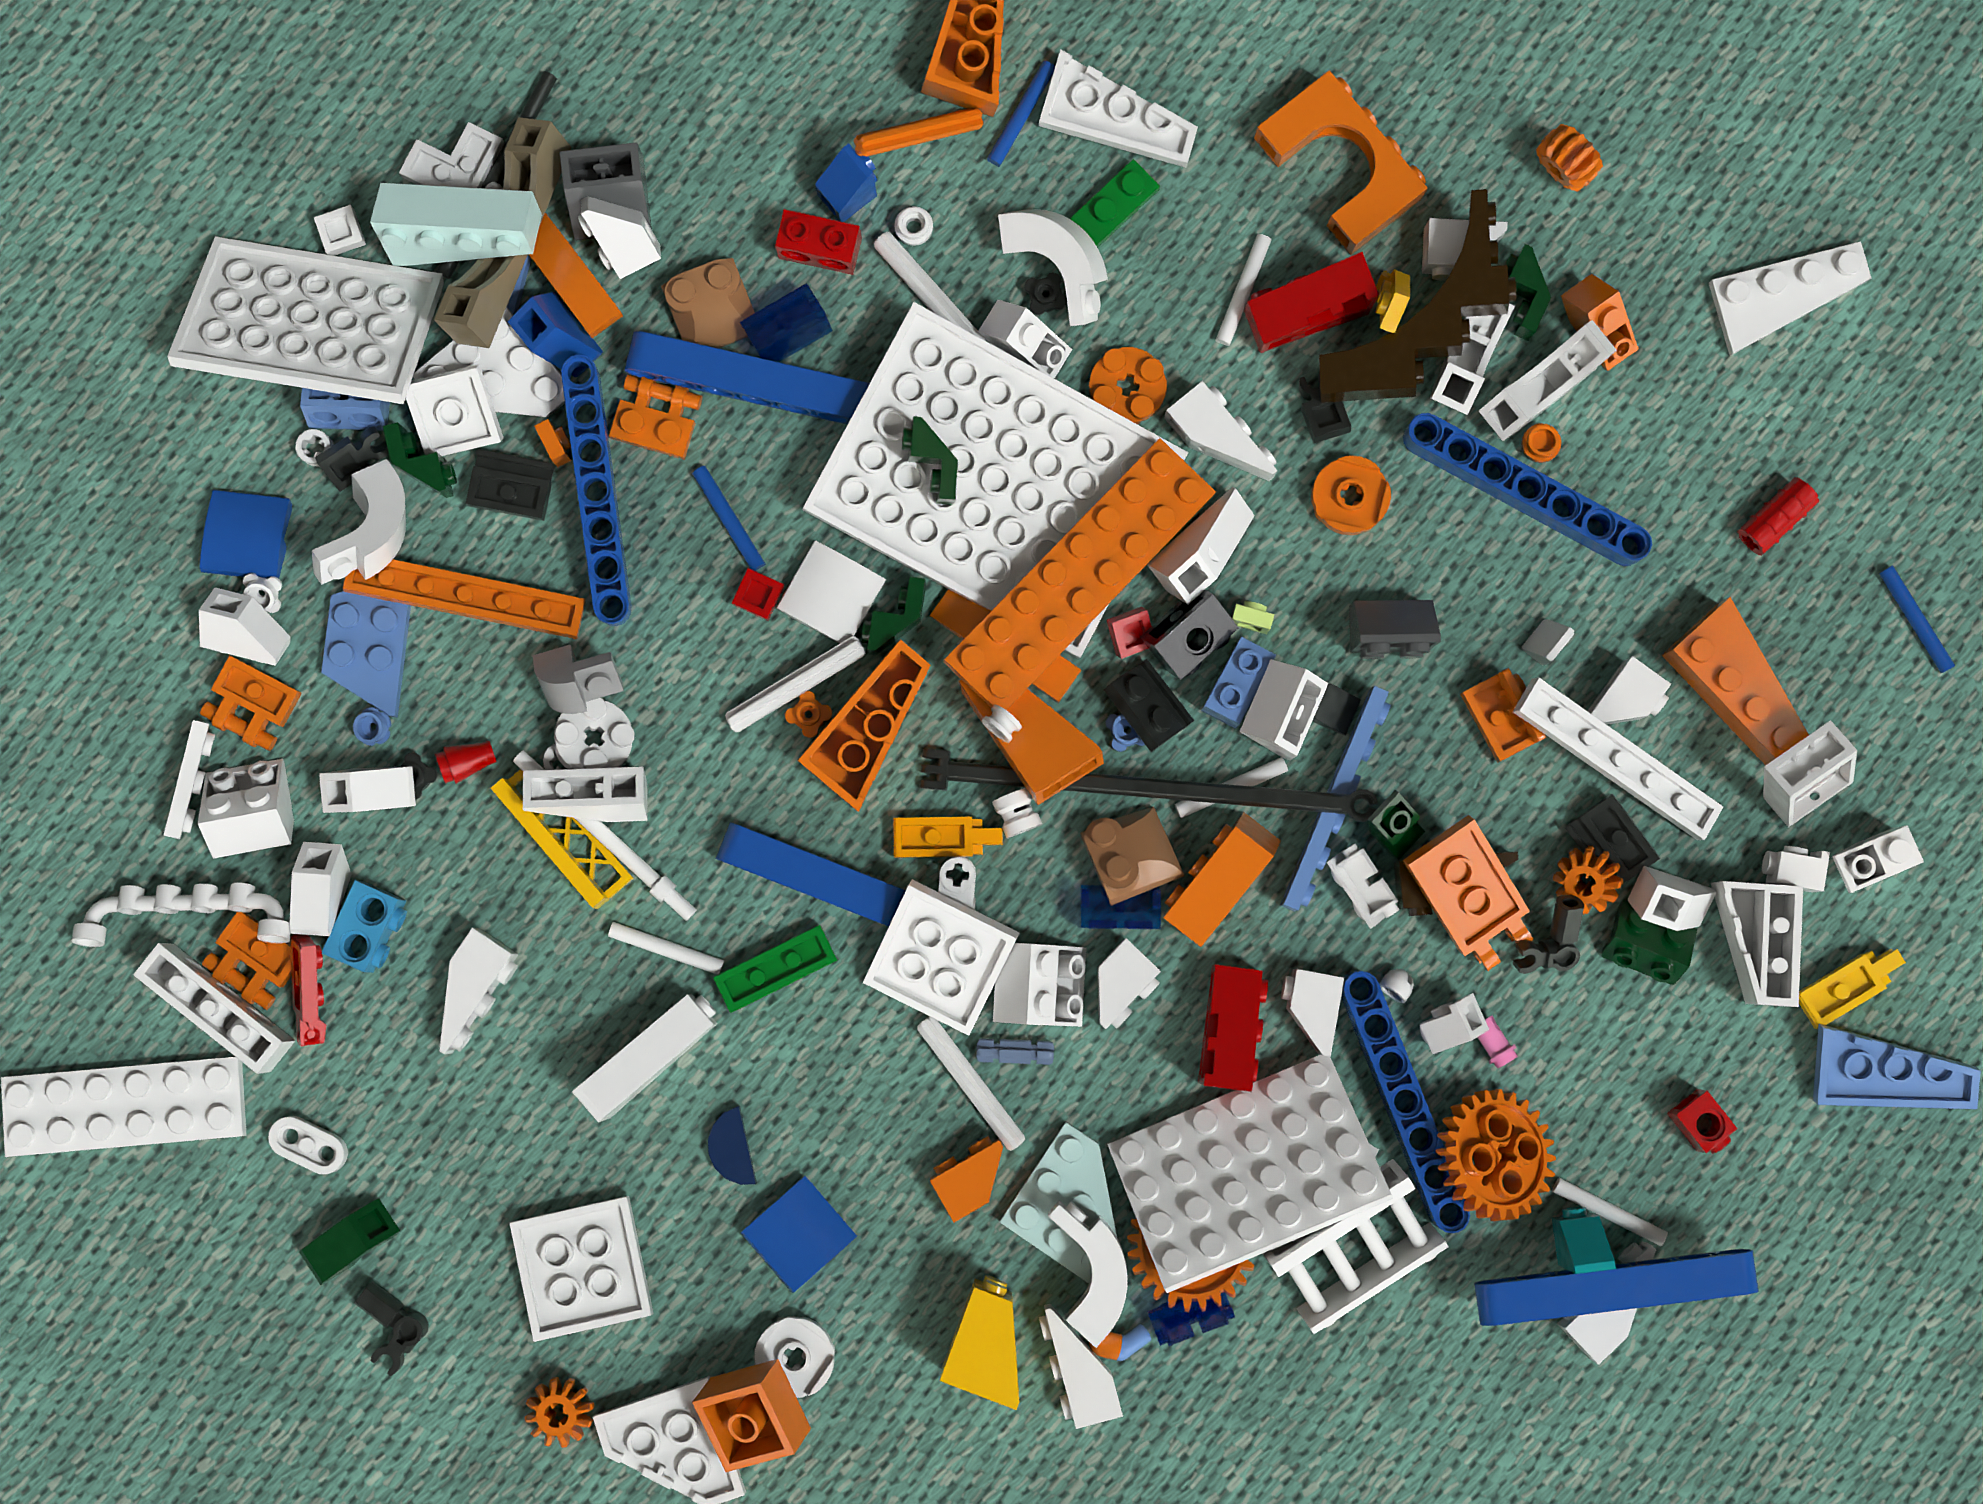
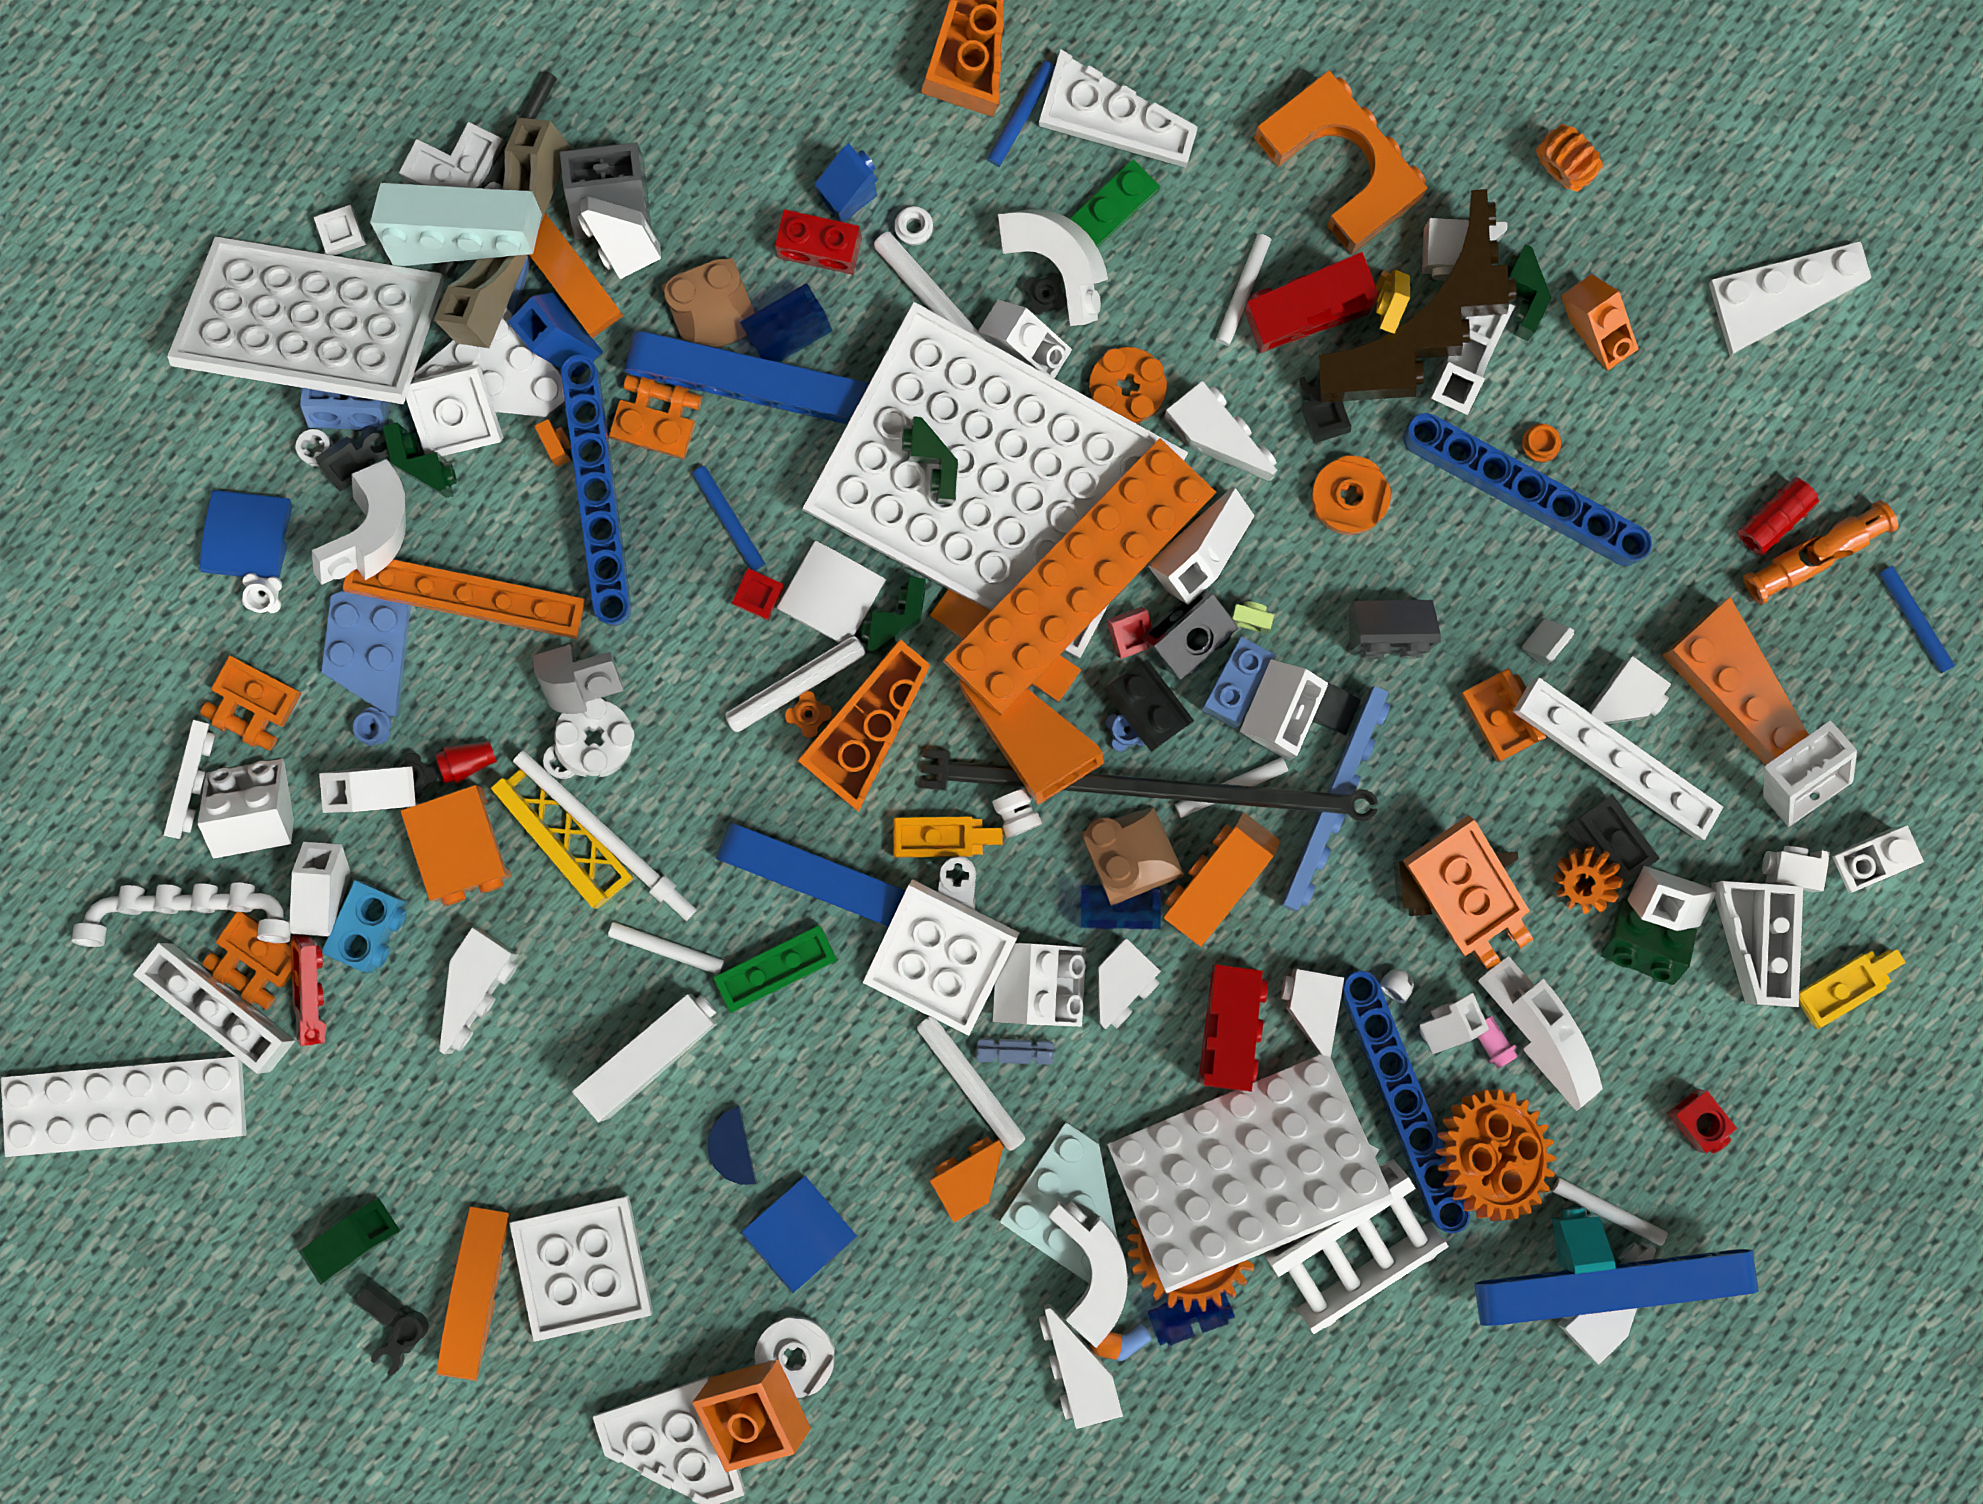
white slope [199,587,290,666] -> none
white plate [268,1116,348,1174] -> none
pearl dark grey plate [465,449,556,521] -> none
white slope [523,767,648,822] -> none
orange gear [525,1377,594,1448] -> none
orange axle [854,108,983,157] -> none
yellow slope [940,1275,1019,1410] -> none
white bush [982,704,1022,743] -> none
white hinge [1326,843,1399,929] -> none
dark green slope [1368,790,1425,860] -> none
white arch [1479,320,1617,441] -> none
pearl dark grey bar [1513,895,1584,974] -> none
medium blue wing [1813,1024,1981,1109] -> none
none -> orange panel [401,785,512,906]
none -> orange slope [436,1207,510,1381]
none -> white slope [1478,956,1603,1111]
none -> orange piece [1743,500,1898,605]

